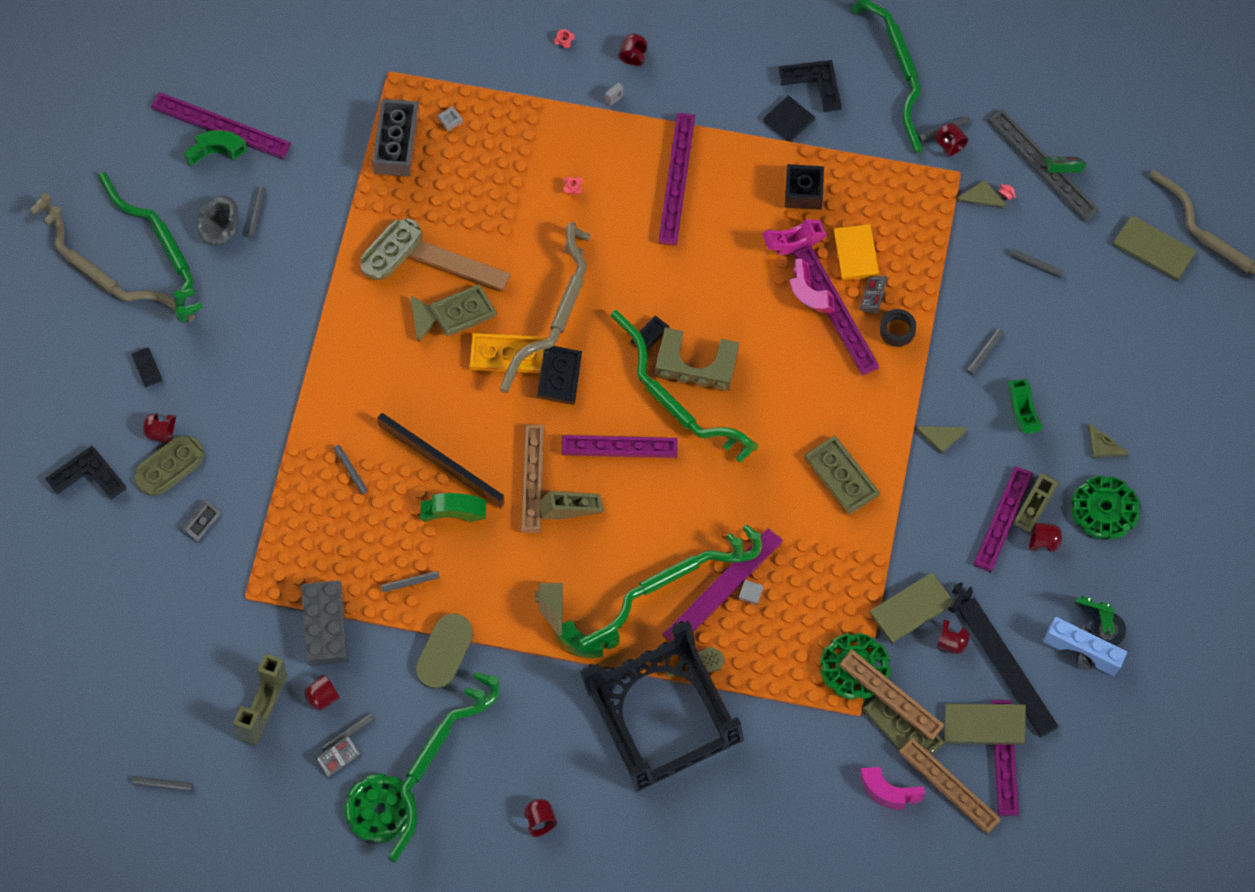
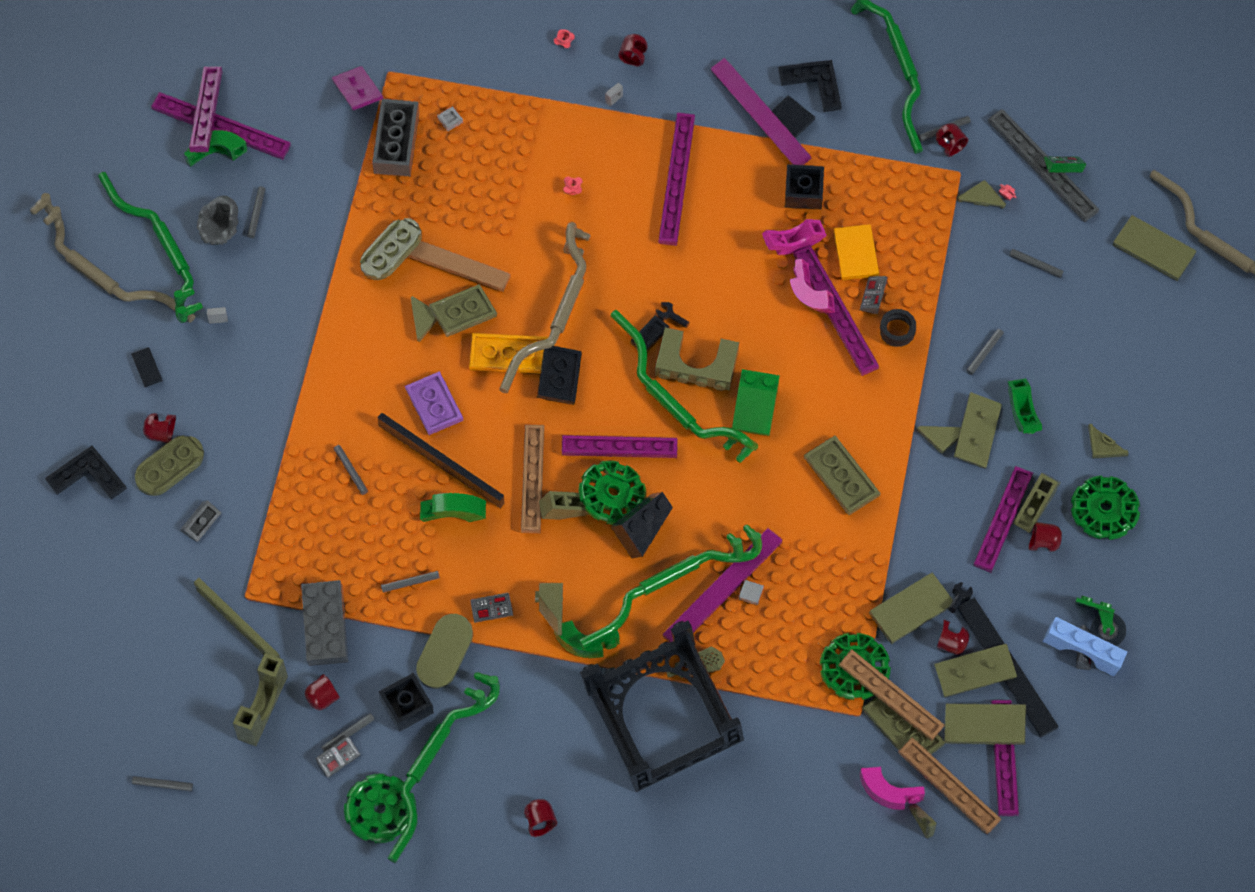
none -> magenta tile [189,67,223,152]
none -> olive tile [194,578,280,658]
none -> light grey tile [207,307,228,324]
none -> magenta piece [332,66,384,110]
none -> black brick [378,673,434,732]
none -> medium lavender tile [405,371,464,435]
none -> slope [470,593,513,623]
none -> green plate [578,460,647,525]
none -> black wedge [611,491,673,559]
none -> black bar [656,302,690,328]
none -> magenta tile [711,58,812,165]
none -> green slope [732,369,780,436]
none -> olive tile [909,804,937,839]
none -> olive piece [934,643,1017,698]
none -> olive piece [954,392,1002,469]

